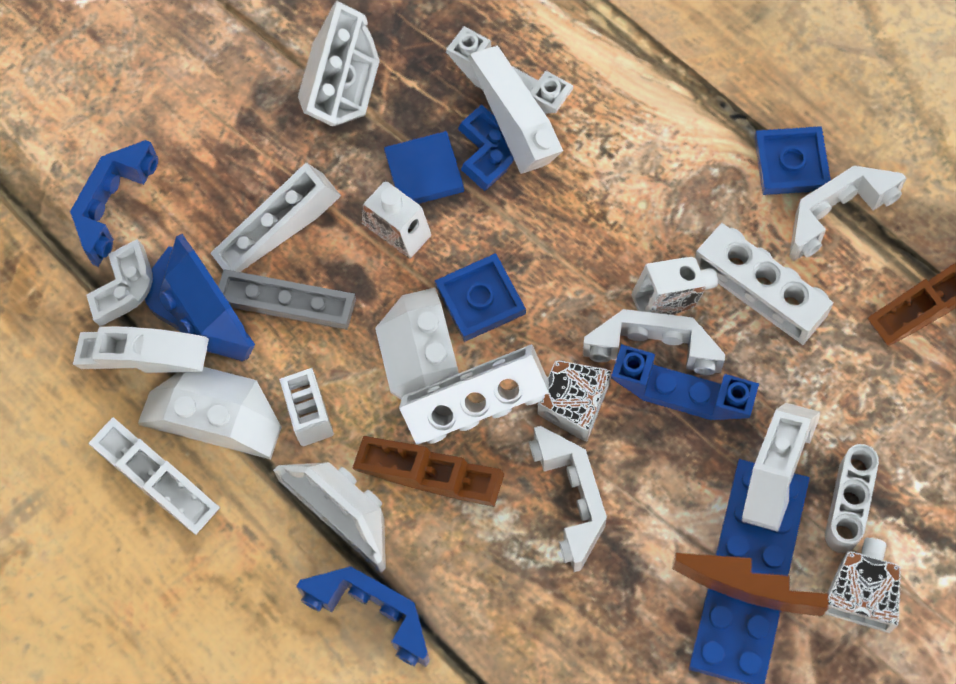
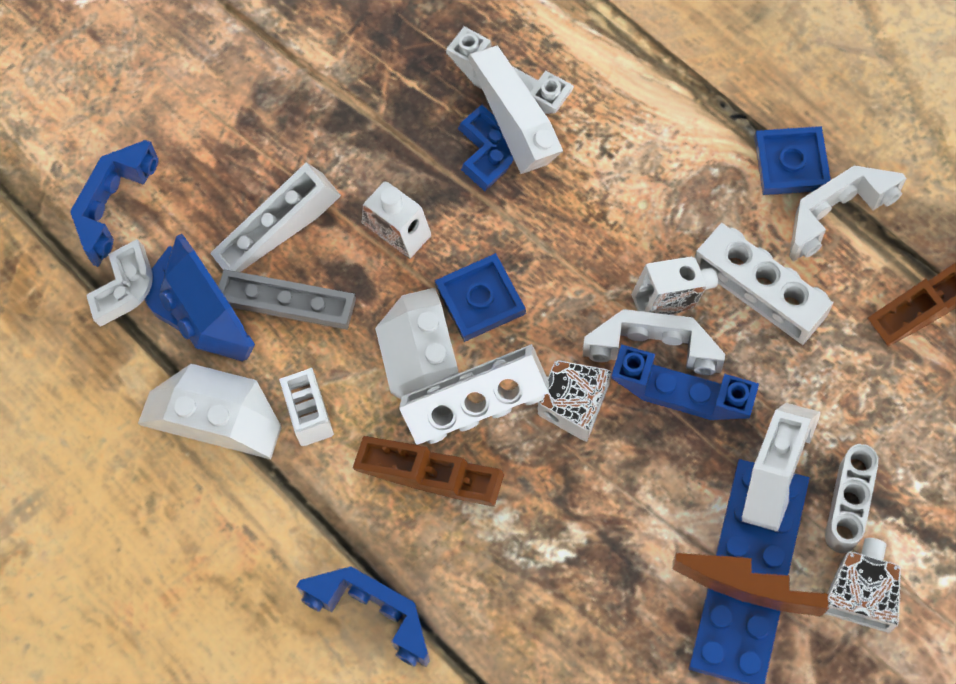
white slope [73,326,209,373] -> none
white slope [89,417,220,535] -> none
white wedge [273,462,386,573] -> none
white wedge [298,1,380,127] -> none
blue tile [384,131,464,204] -> none
white slope [529,426,607,572] -> none

